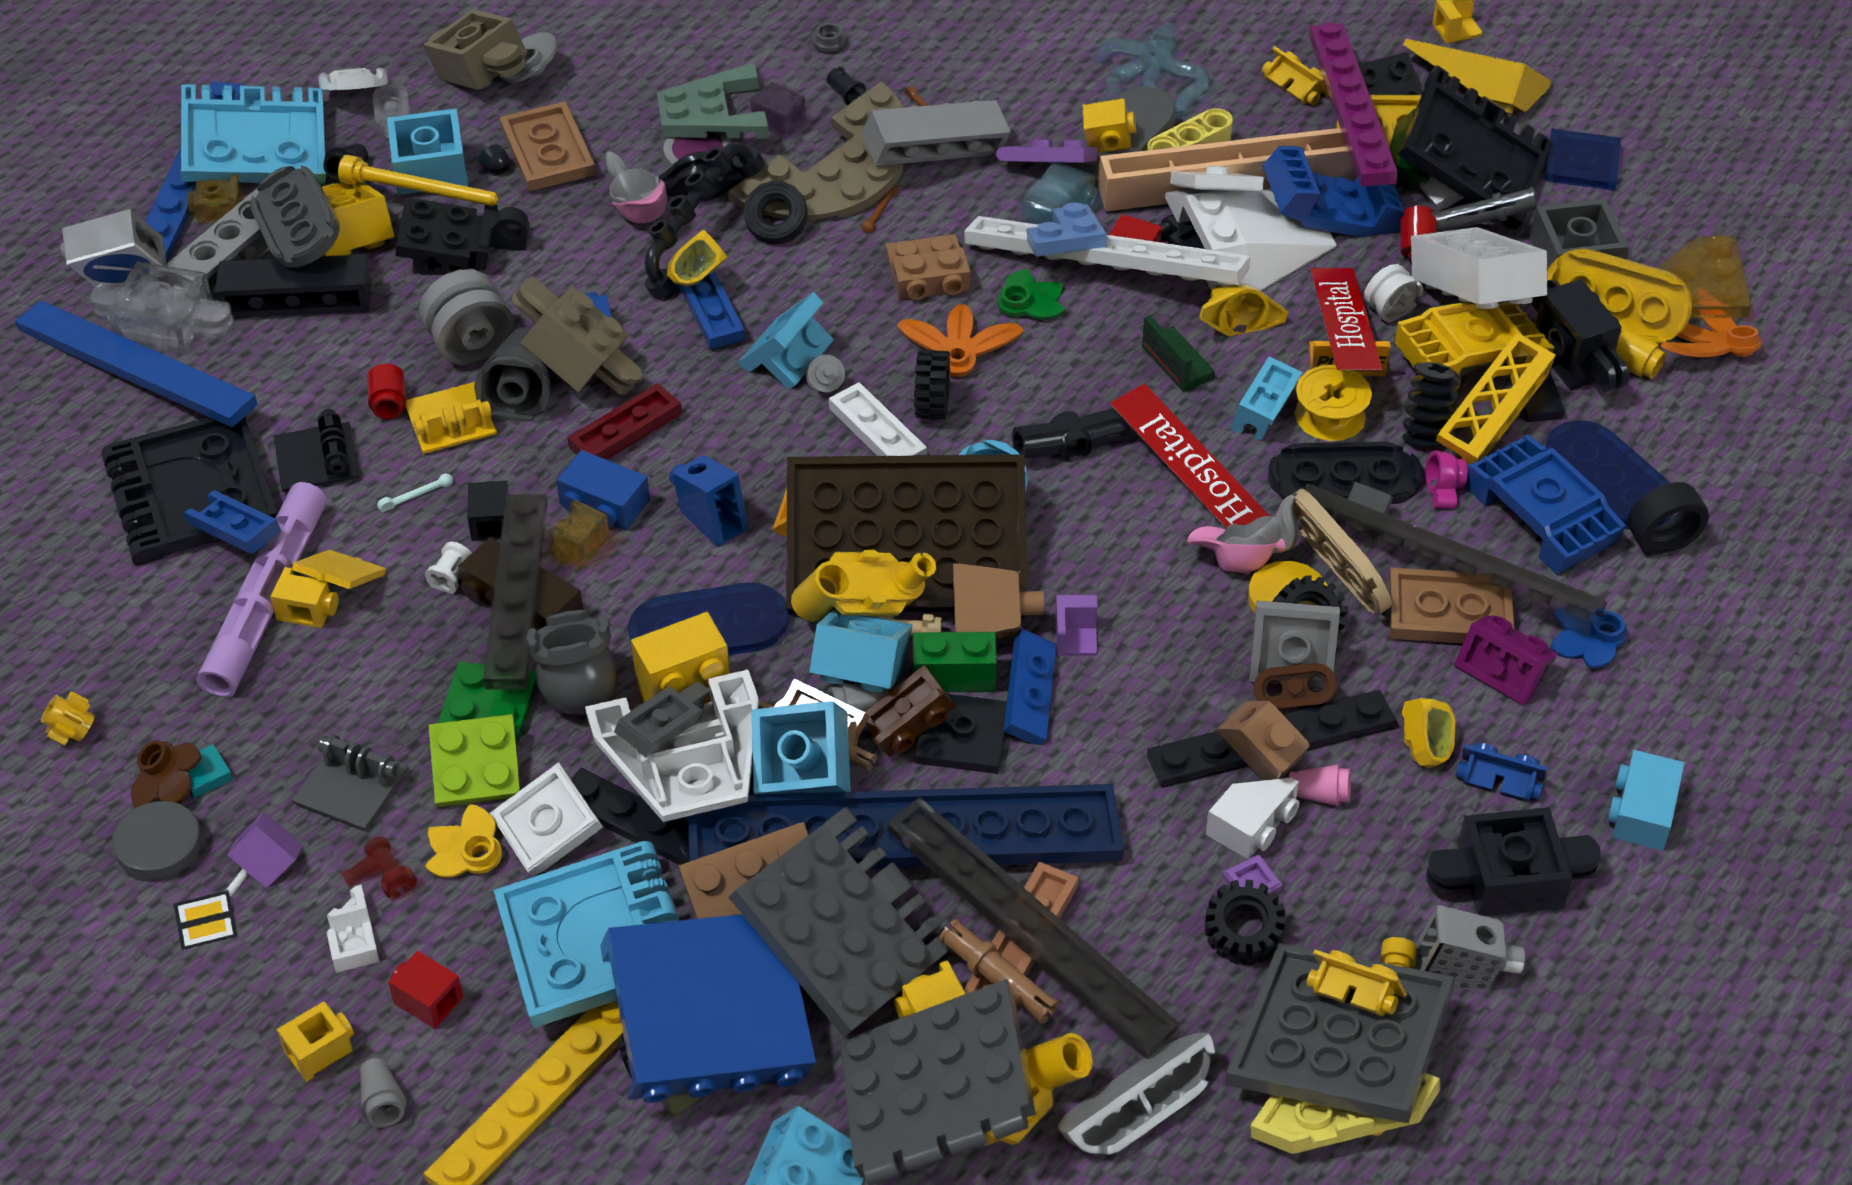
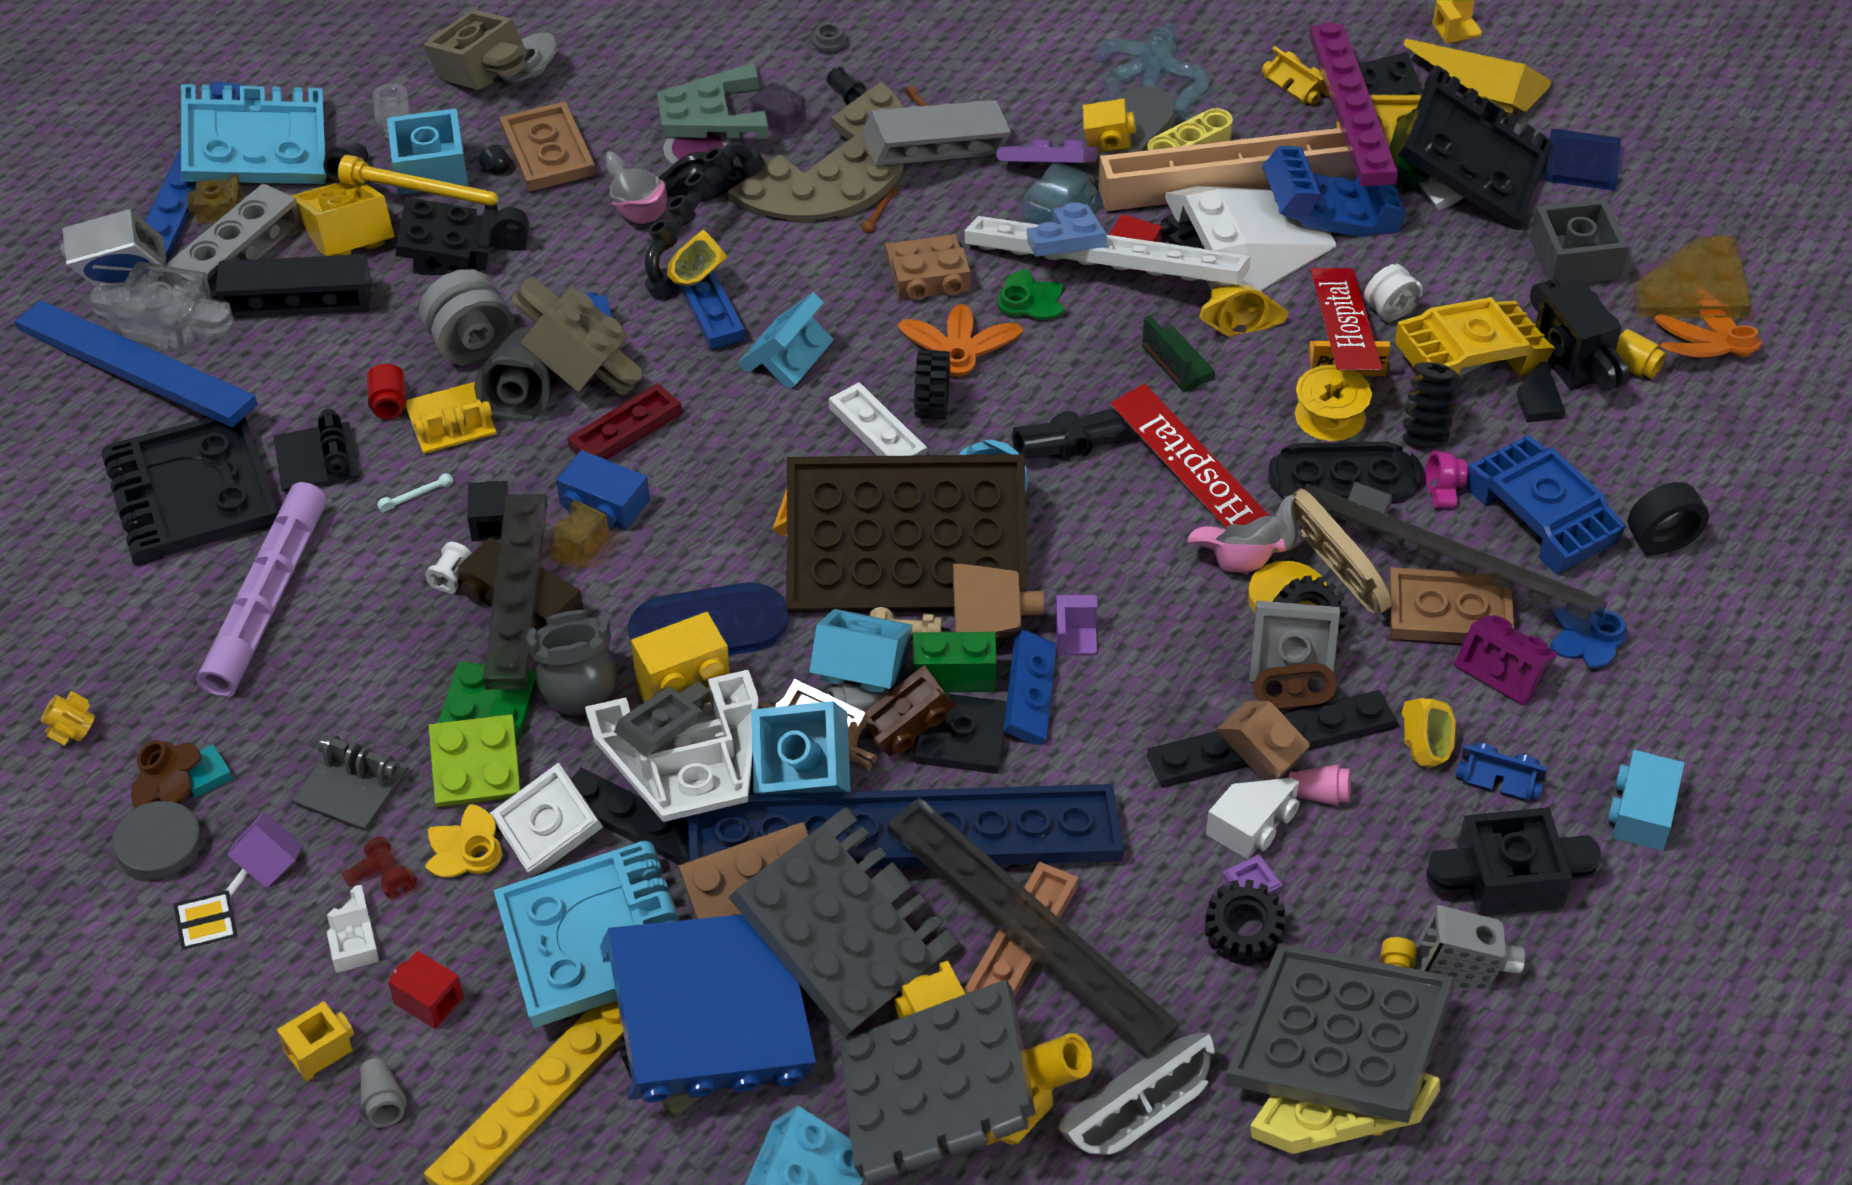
blue hinge [183,490,281,554] -> none
dark grey tile [250,165,340,267] -> none
yellow brick [270,567,339,628] -> none
yellow piece [292,549,386,589] -> none
white tile [318,68,388,90] -> none
blue torso [669,456,749,547] -> none
black tyre [744,181,808,244] -> none
yellow piece [791,550,936,622] -> none
light grey wheel [806,355,845,392] -> none
medium nougat pin [939,919,1059,1025] -> none
white plate [1170,166,1264,192] -> none
medium azure hinge [1230,357,1303,440] -> none
yellow hinge [1307,949,1407,1016] -> none
red brick [1400,206,1437,262] -> none
white brick [1411,227,1547,309] -> none
dark grey pin [1433,187,1538,232] -> none
yellow fence [1436,332,1556,467] -> none
clear blue tile [1545,420,1673,529] -> none
yellow tile [1547,249,1692,344] -> none

